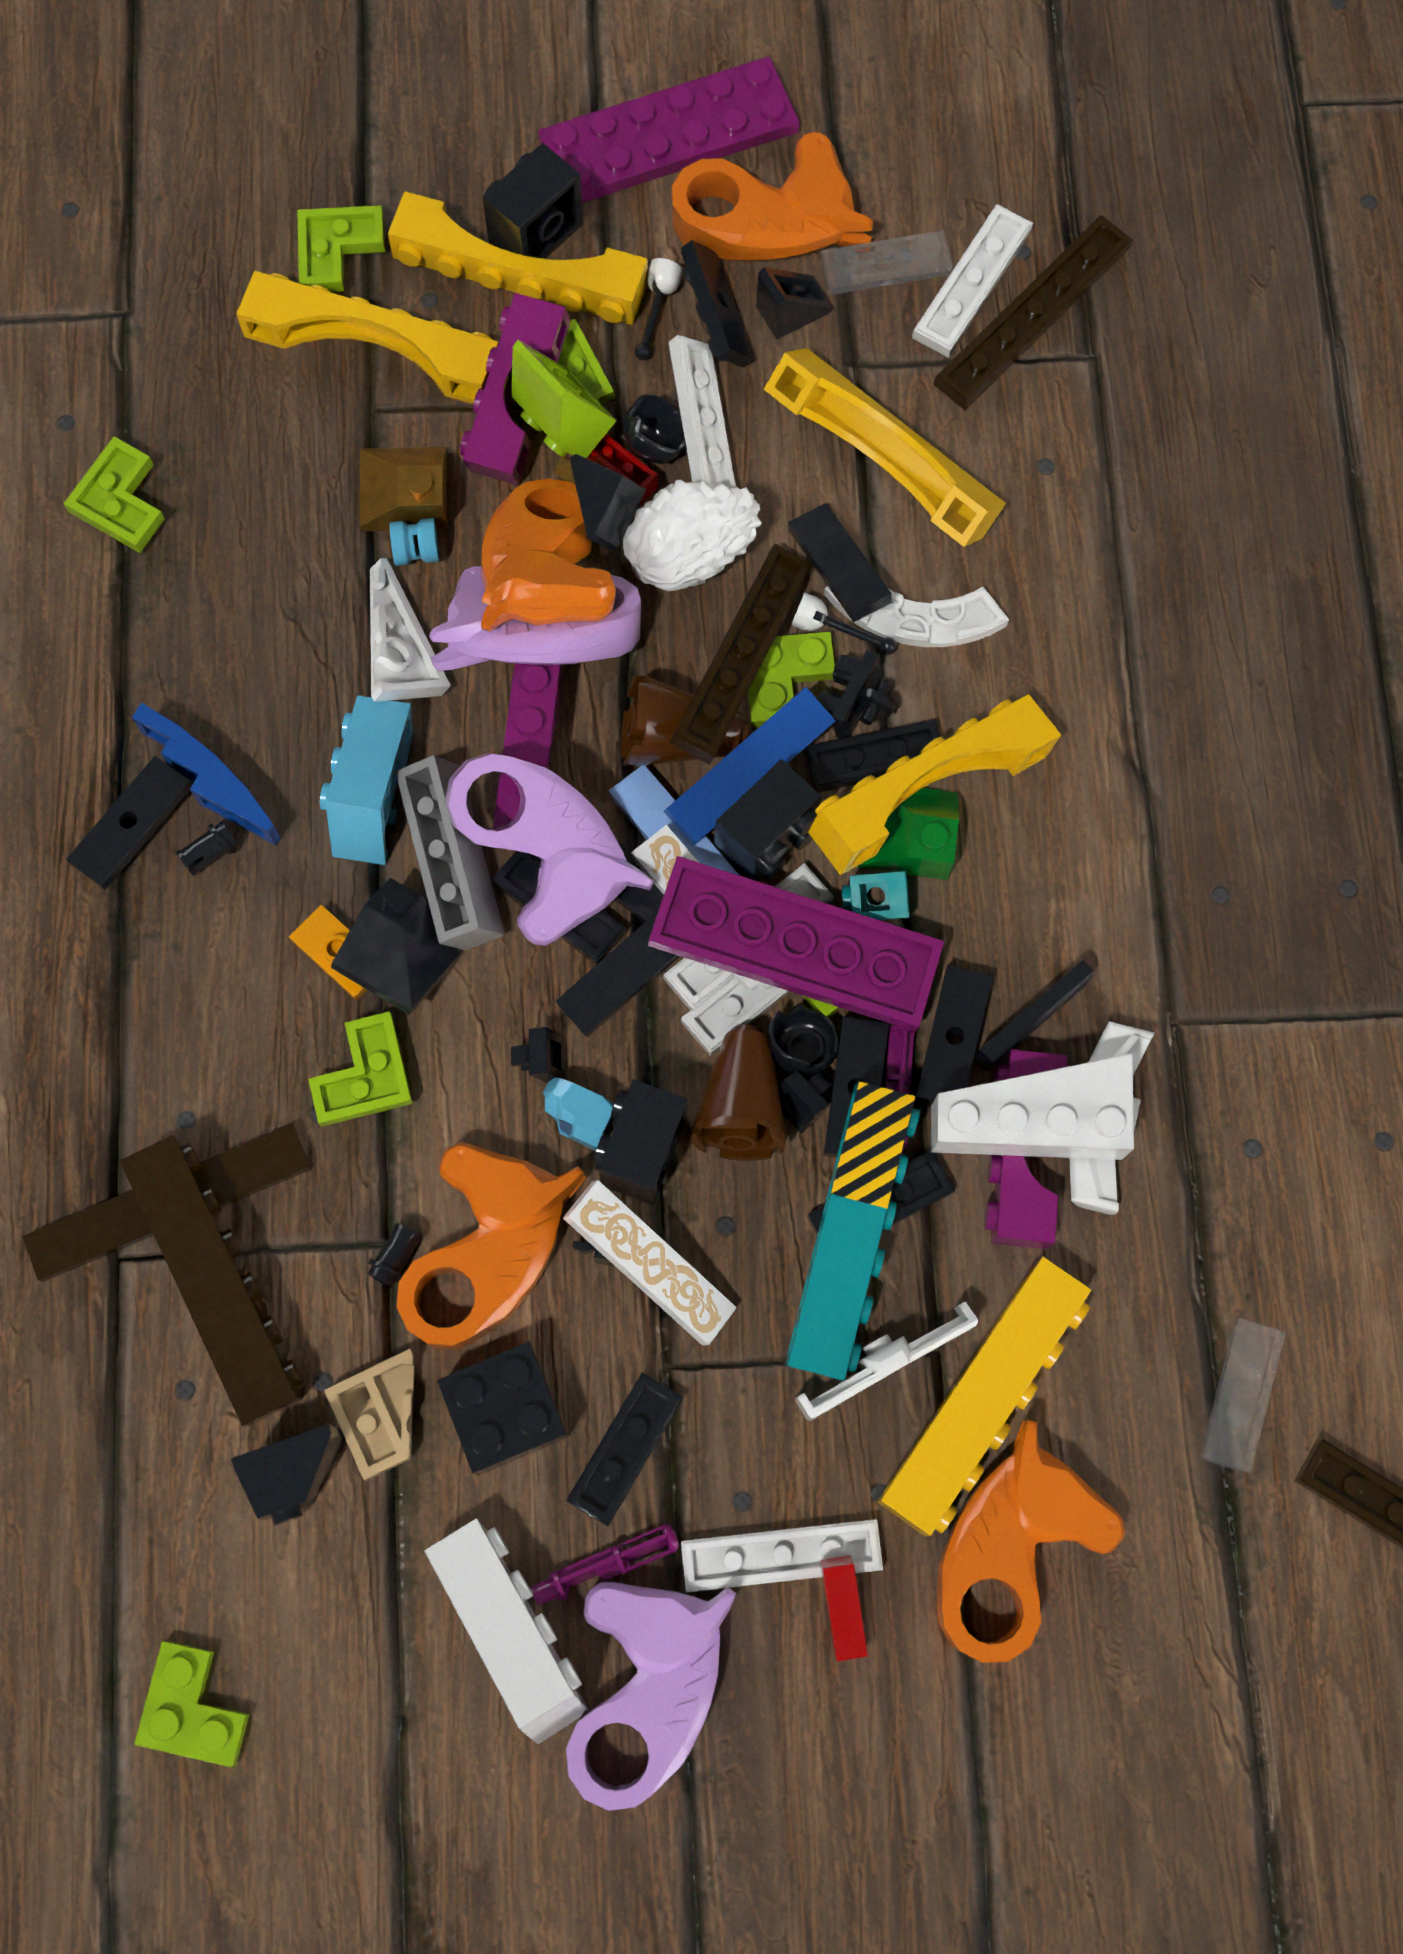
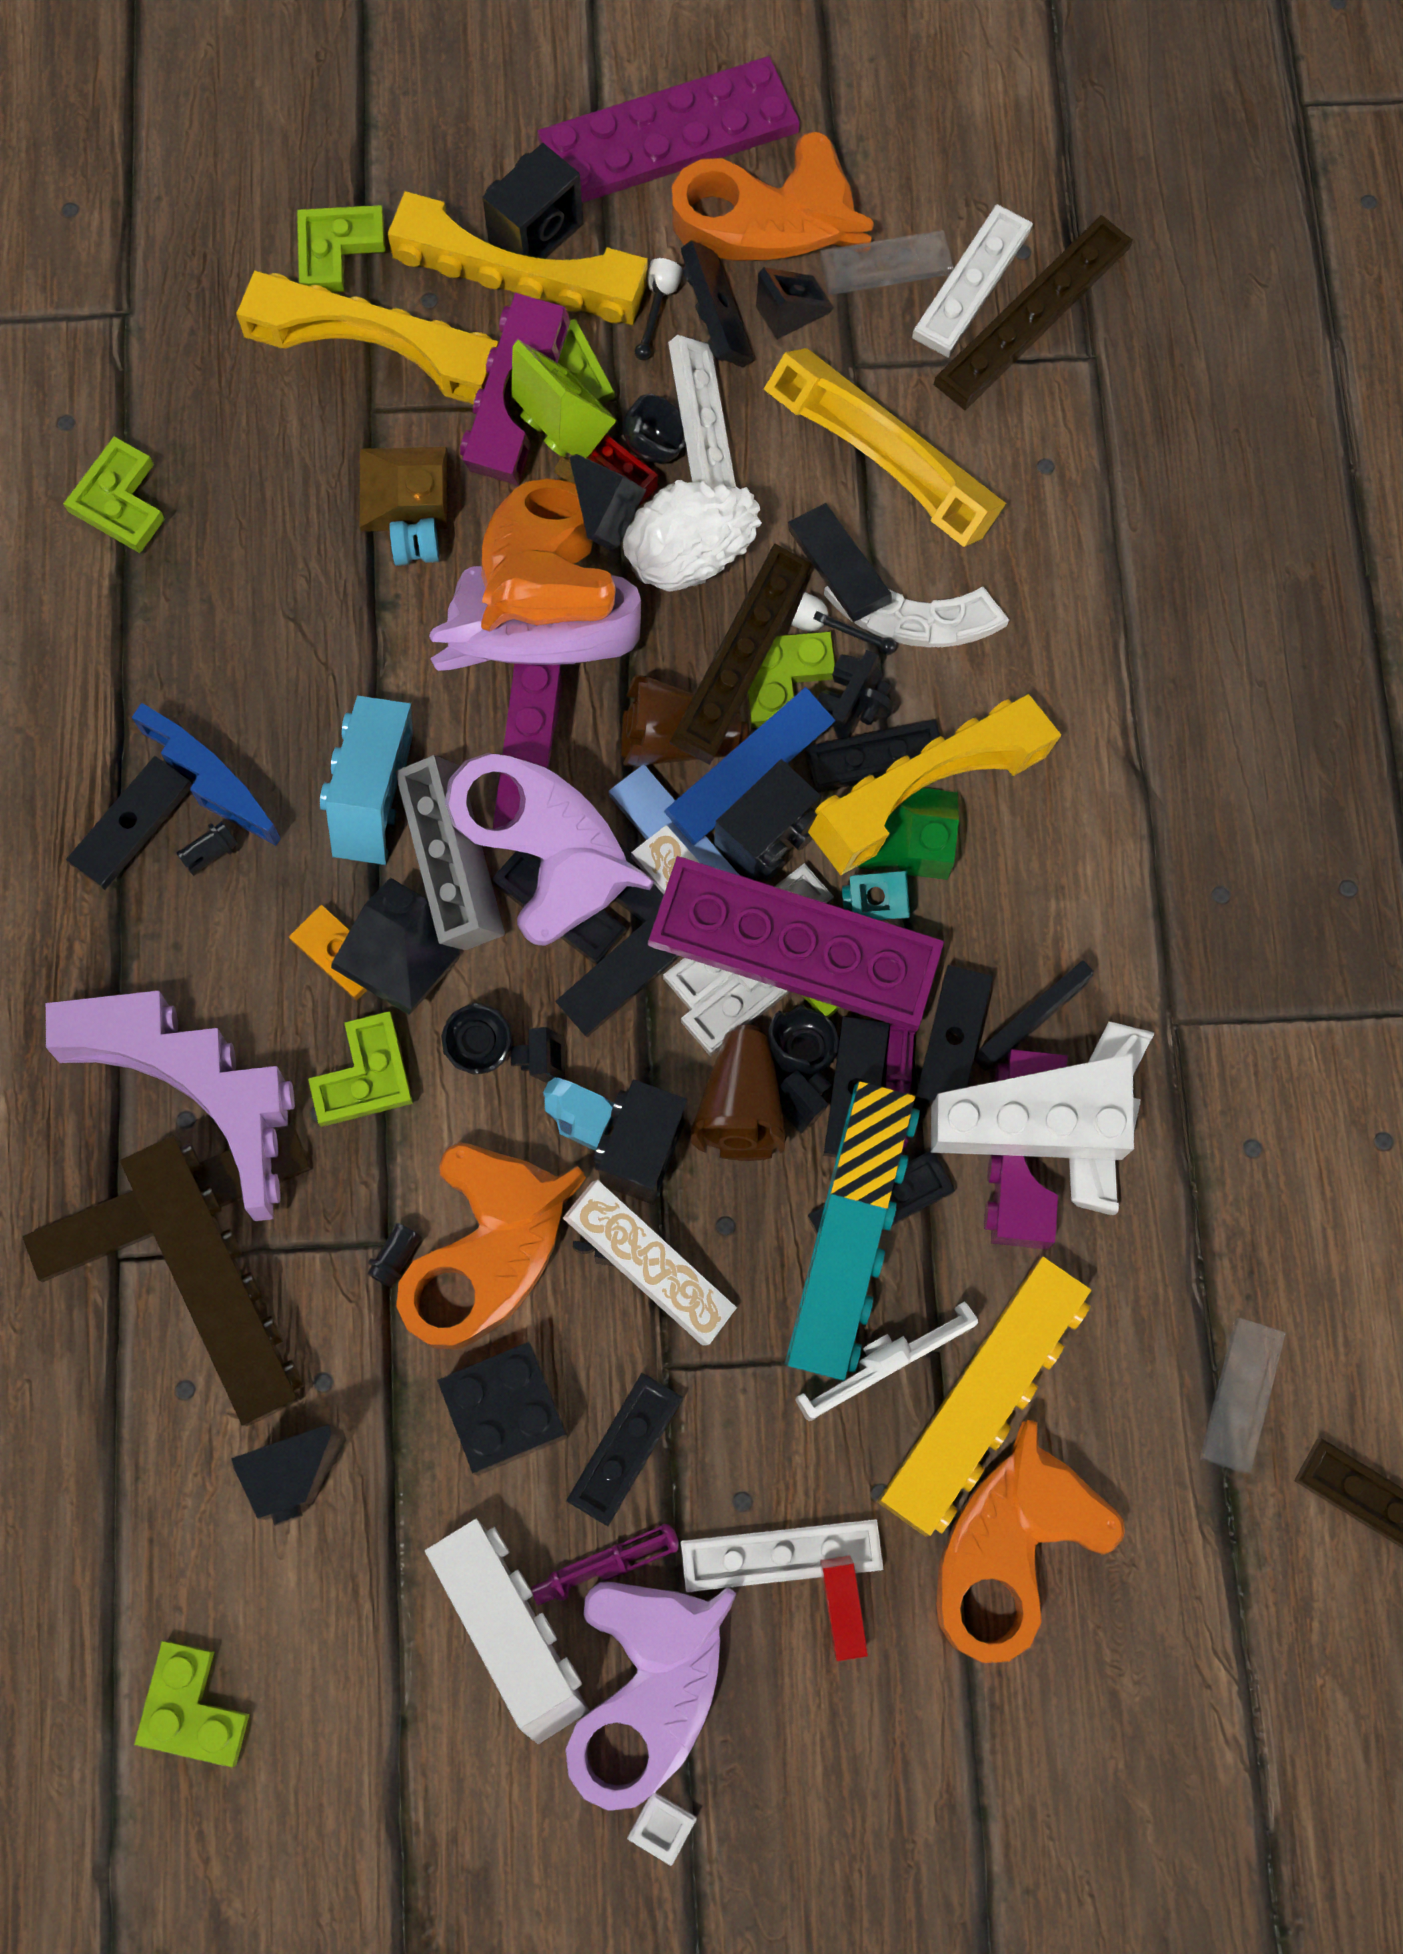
tan wing [324,1349,415,1481] -> none
white wing [370,558,451,702] -> none
none -> lavender arch [46,991,295,1221]
none -> black hair [441,1003,513,1075]
none -> white tile [627,1792,697,1866]

